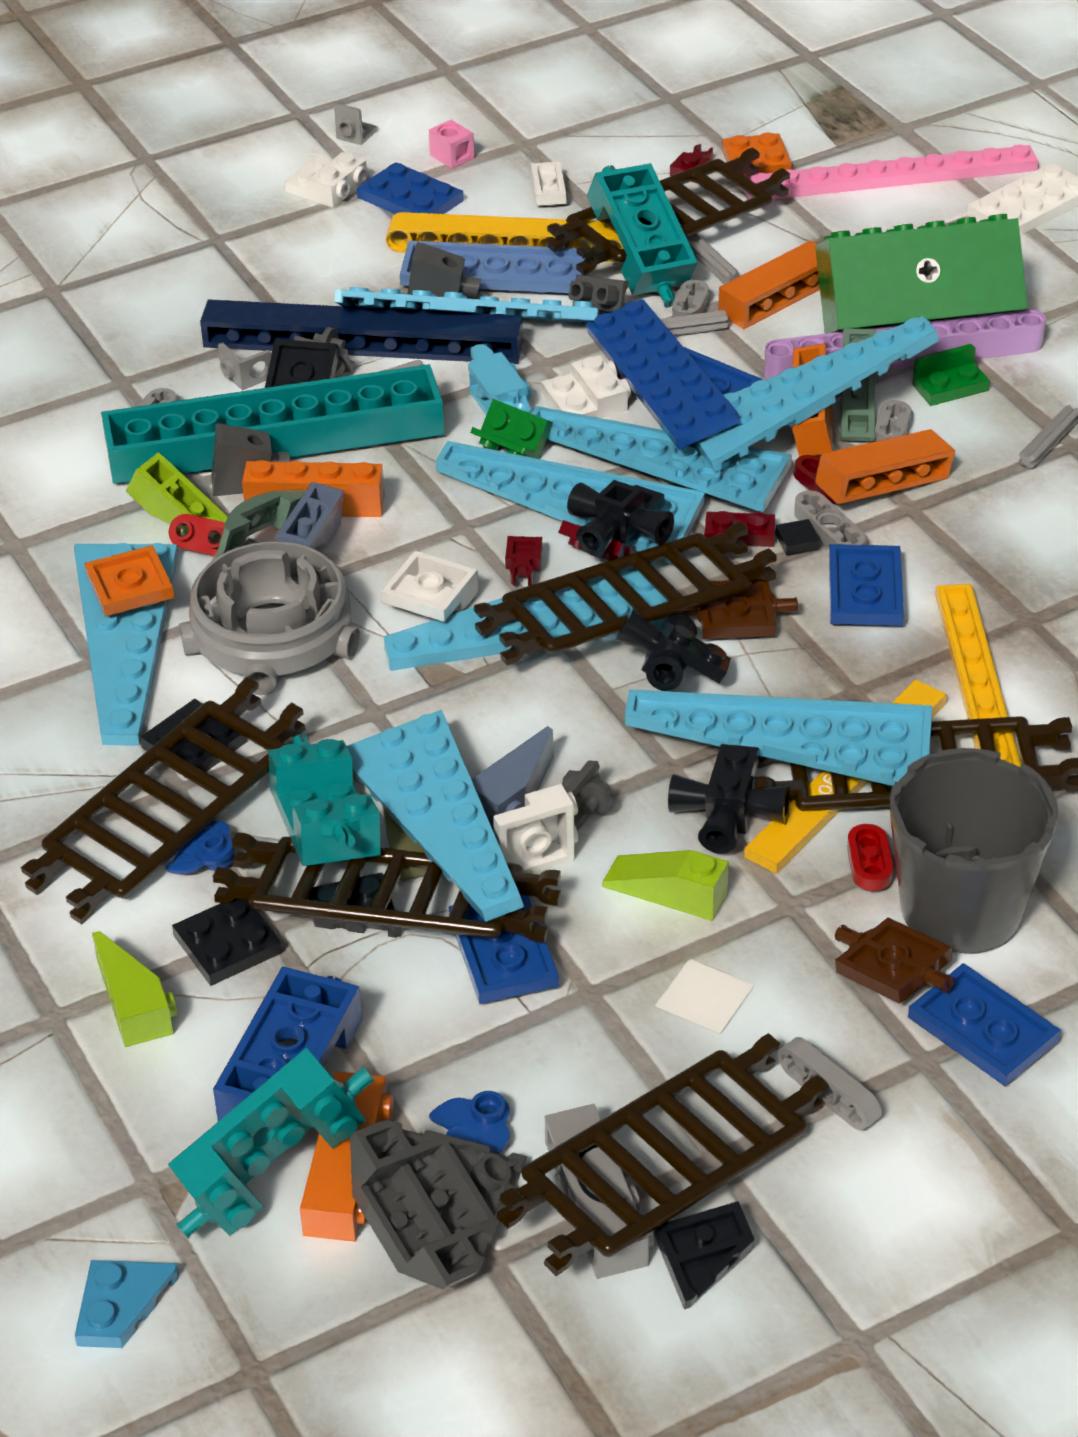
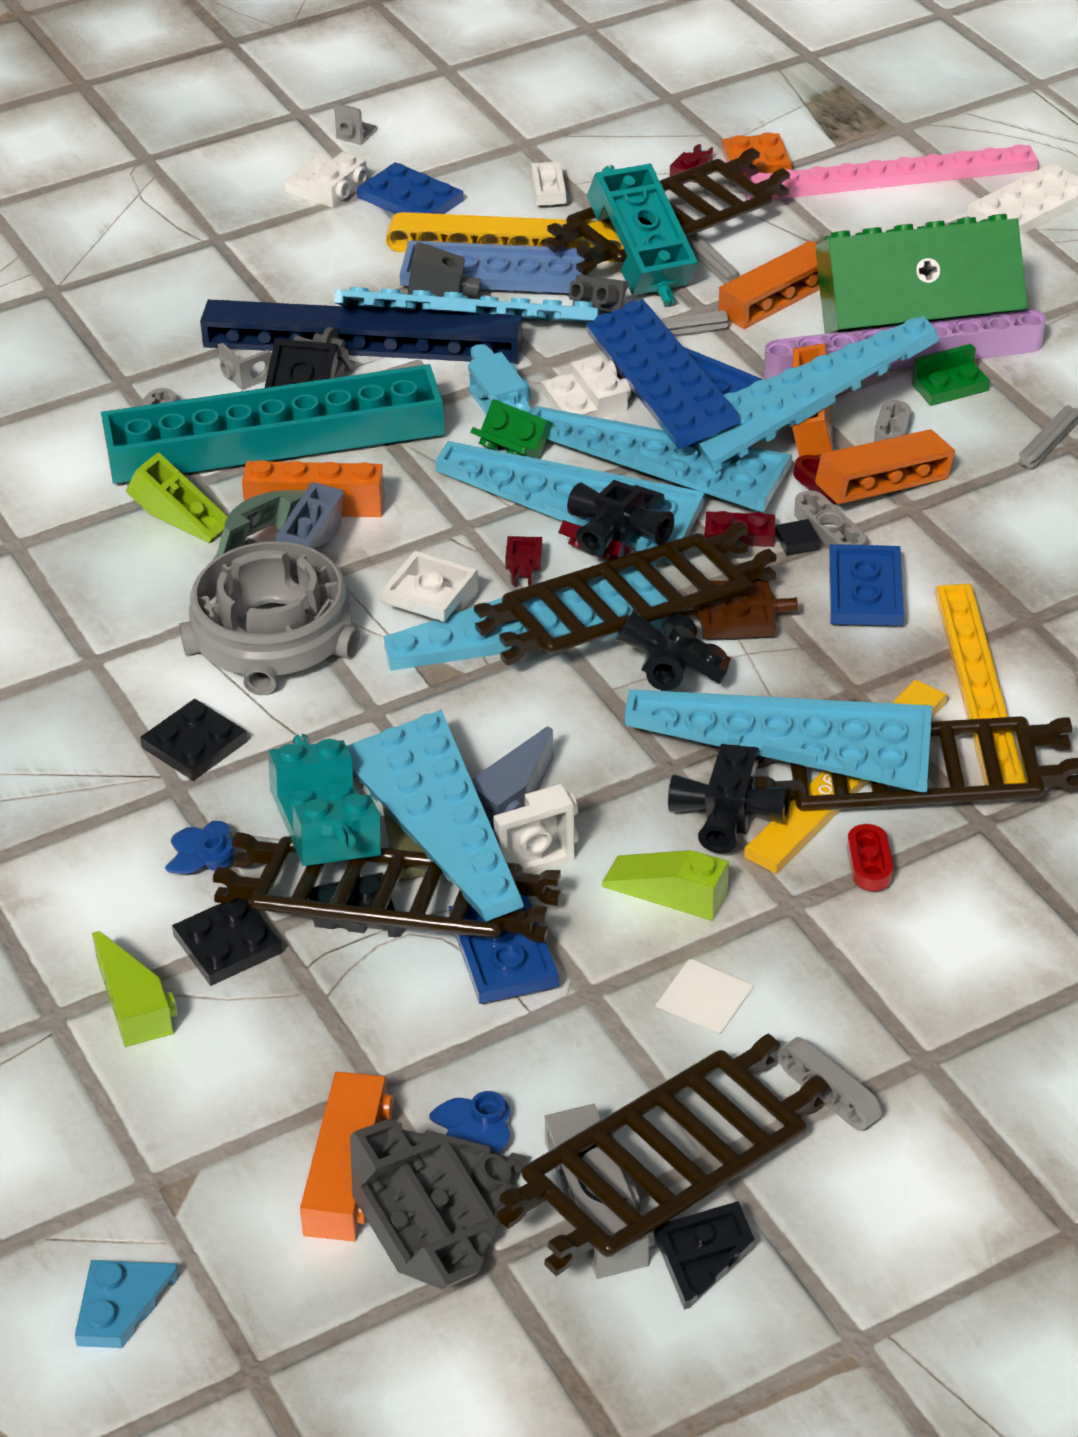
dark brown bar [21,676,306,925] -> none
medium azure wing [74,543,178,746] -> none
orange plate [84,545,174,616] -> none
red plate [168,514,225,556] -> none
teal brick [168,1047,375,1239] -> none
dark grey torso [211,424,290,496] -> none
blue brick [213,966,363,1133] -> none
bright pink brick [429,119,474,169] -> none
dark grey hips [562,760,613,831] -> none
light grey beam [672,280,709,317] -> none
reddish brown plate [835,917,954,1004] -> none
sand green slope [841,328,876,441] -> none
dark grey cone [889,748,1058,953] -> none
blue plate [908,963,1061,1086] -> none

